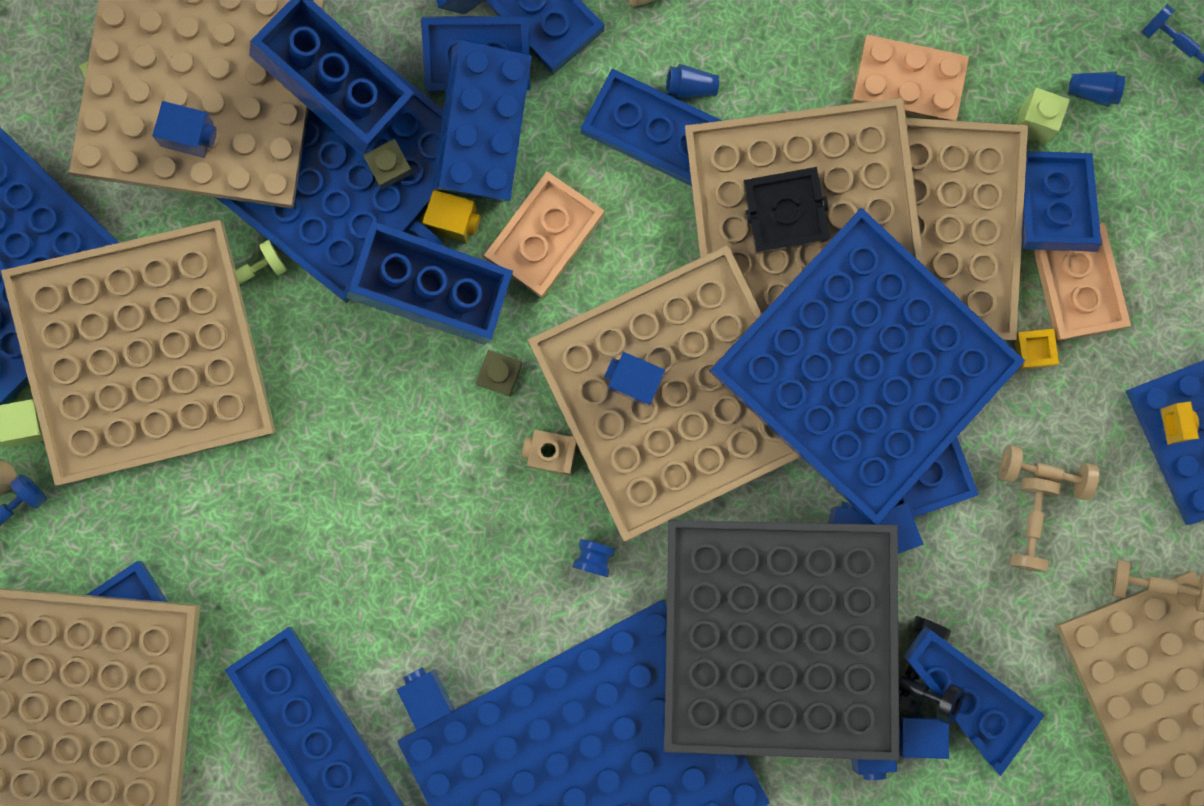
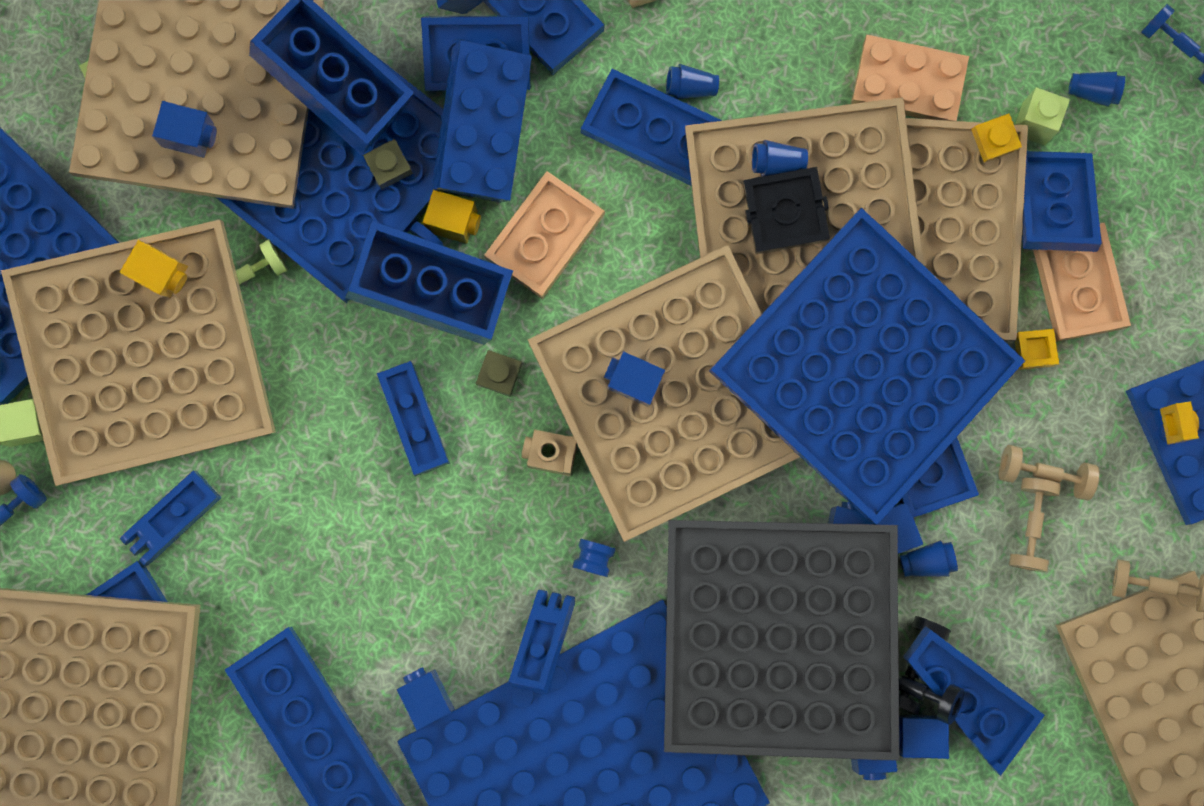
none -> yellow brick [119,240,188,298]
none -> blue hinge [120,470,221,567]
none -> blue plate [377,361,450,476]
none -> blue hinge [508,589,575,695]
none -> blue cone [752,140,808,177]
none -> blue cone [900,540,958,577]
none -> yellow plate [971,113,1022,163]

